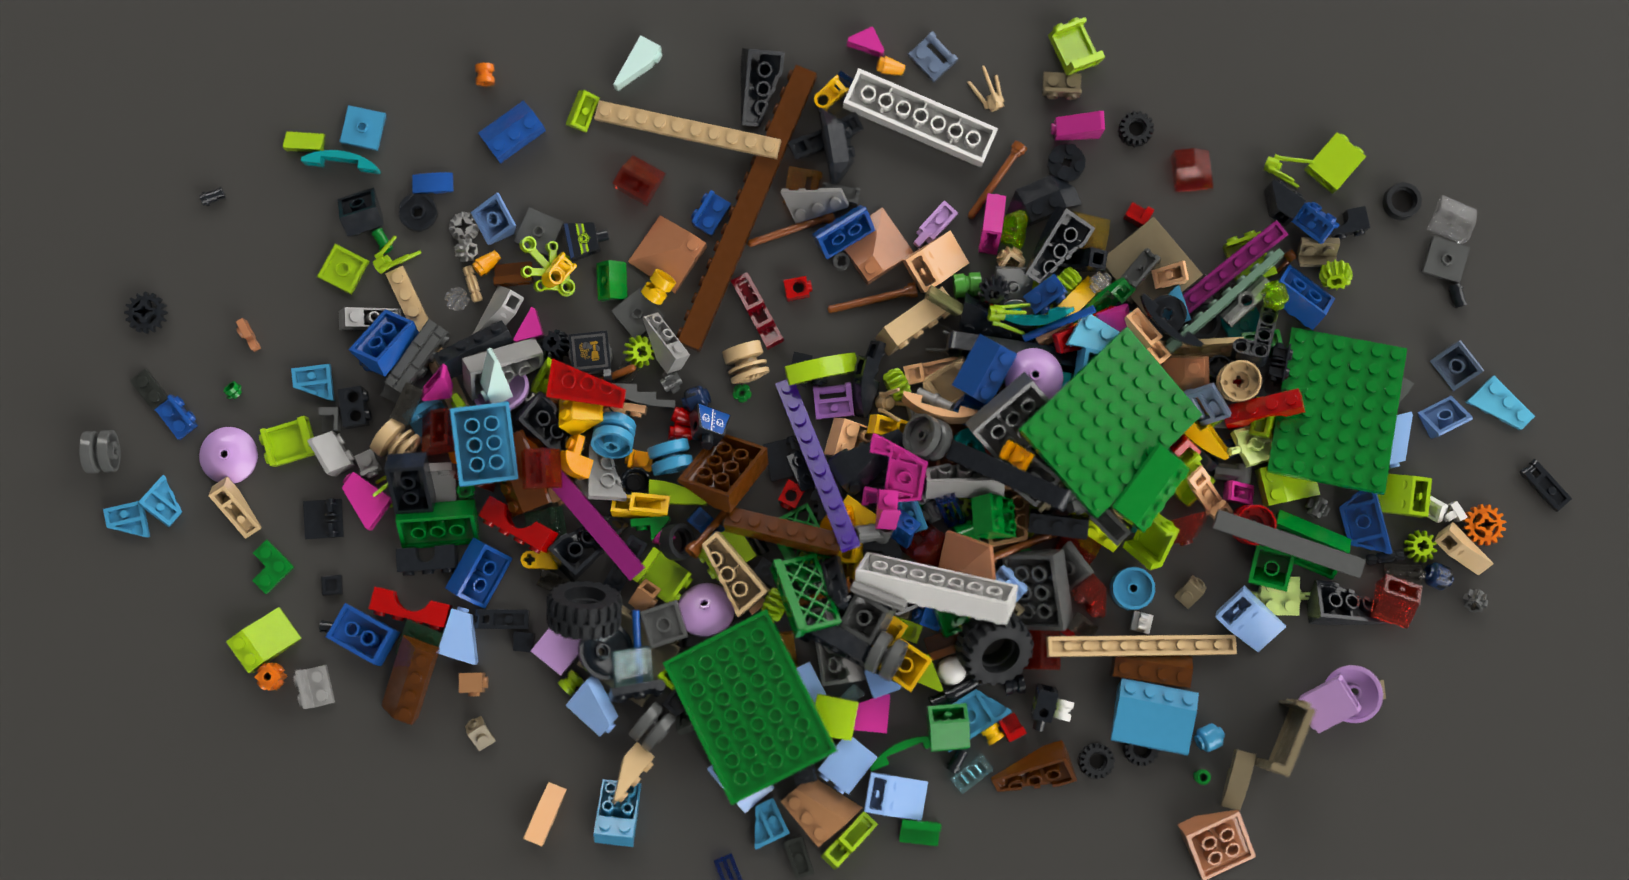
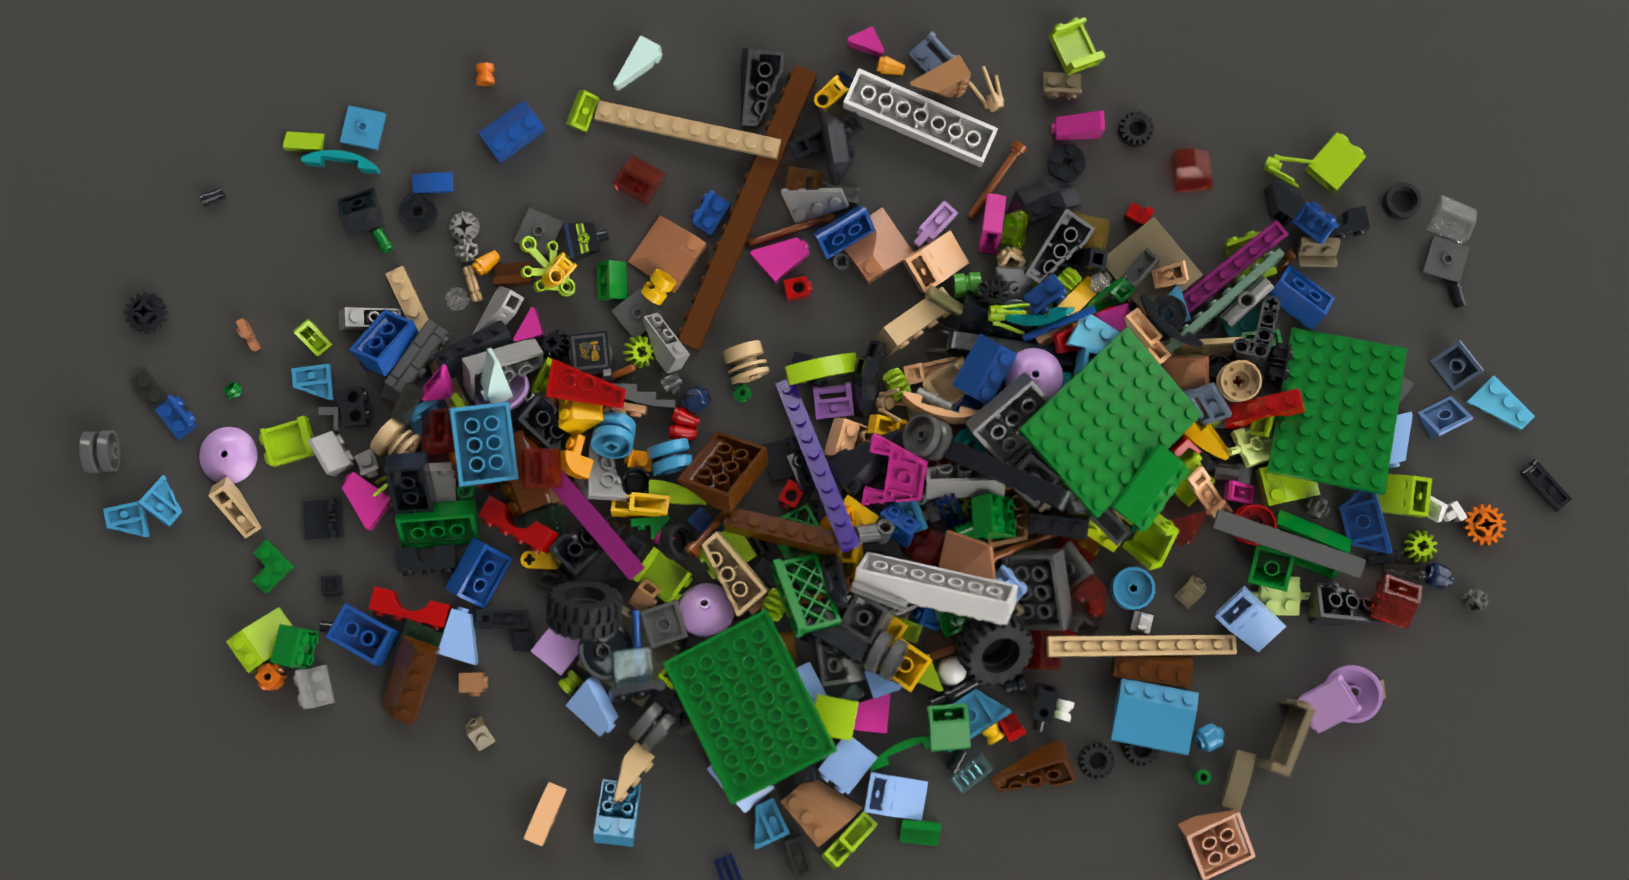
lime tile [317,244,370,295] -> none
lime plant [373,236,421,274] -> none
medium blue slope [471,193,516,245] -> none
torso [689,403,731,450] -> none
dark red slope [731,272,784,350] -> none
dark orange piece [827,282,918,313] -> none
dark pink slope [876,490,901,530] -> none
light orange bracket [999,440,1035,471] -> none
clear neon green head [1261,280,1289,311] -> none
lime gear [1319,260,1353,291] -> none
tan slope [1435,522,1494,575] -> none
none -> green slope [270,624,319,669]
none -> lime slope [293,319,332,357]
none -> dark pink slope [750,237,810,284]
none -> medium nougat wedge [910,54,971,99]

